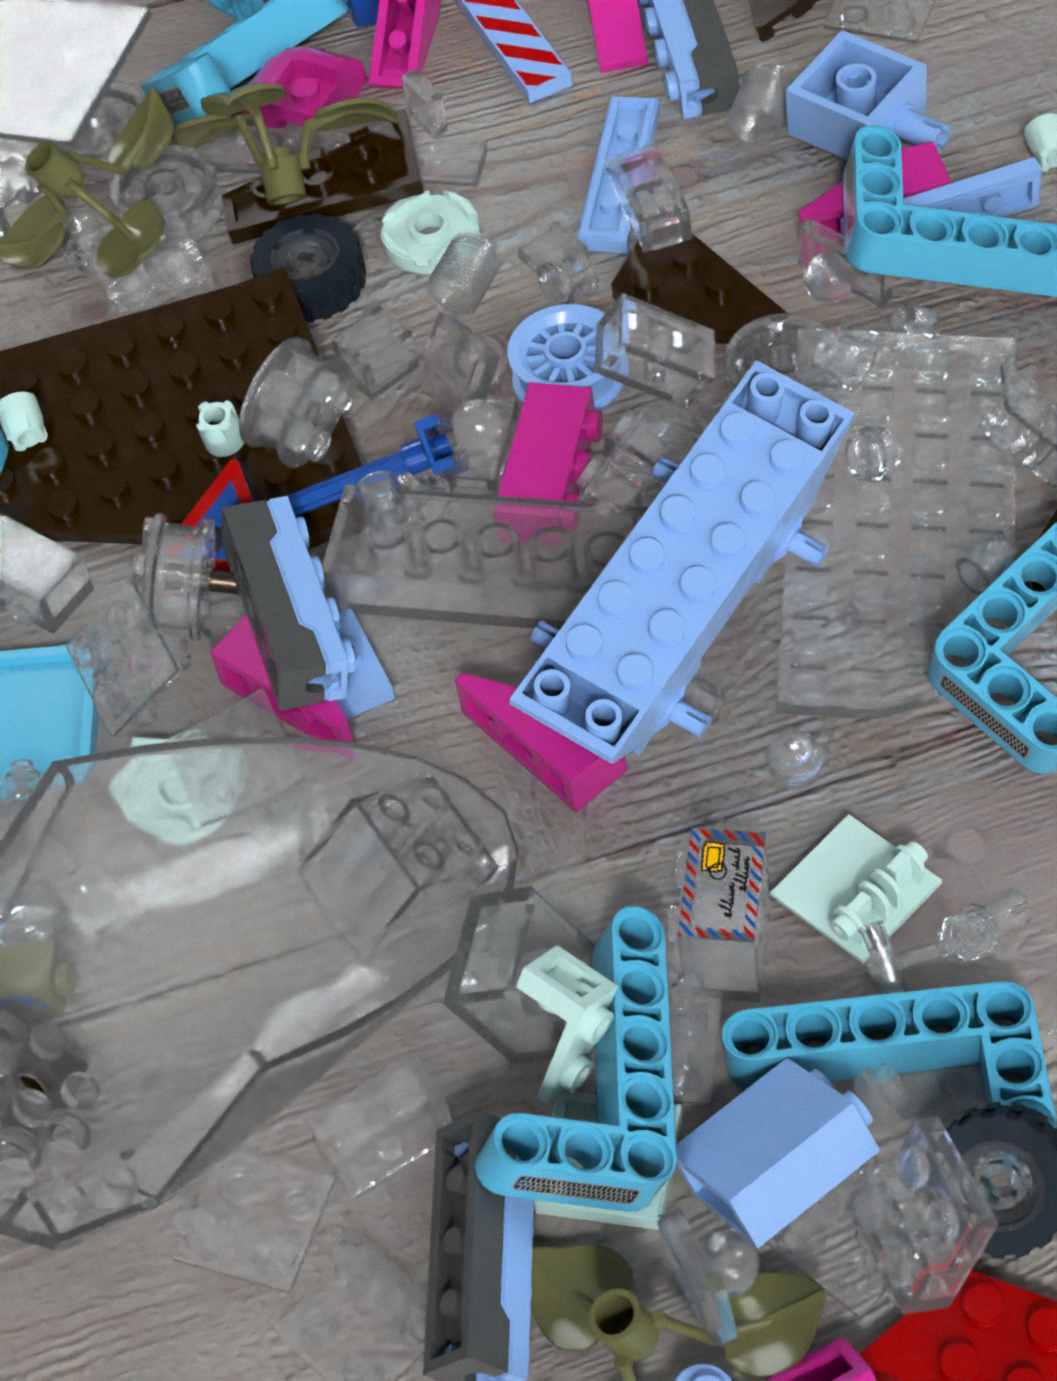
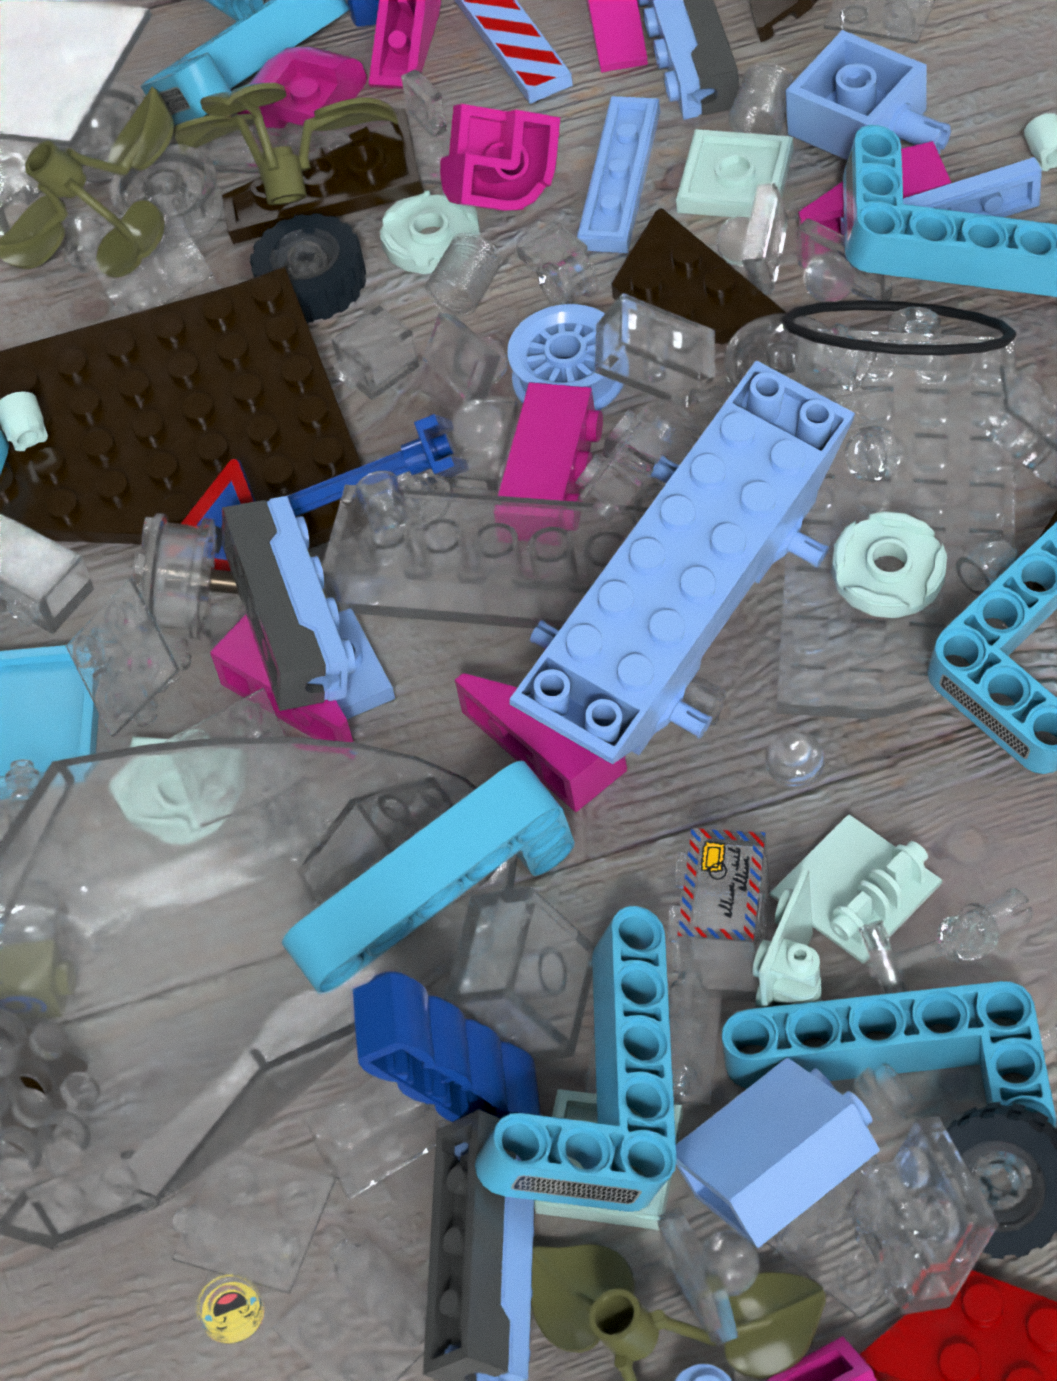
light aqua hose [196,400,246,457] -> none
clear wheel [239,337,357,468] -> none
light aqua bracket [516,945,618,1105] -> none
clear slope [603,144,693,253] -> none
none -> clear tile [196,1274,264,1344]
none -> medium azure beam [282,761,575,994]
none -> blue brick [352,971,541,1122]
none -> dark pink brick [440,104,560,211]
none -> light aqua tile [676,129,794,221]
none -> clear tile [716,183,789,295]
none -> light aqua hinge [752,868,822,1008]
none -> black piece [781,300,1016,356]
none -> light aqua tile [831,511,947,618]

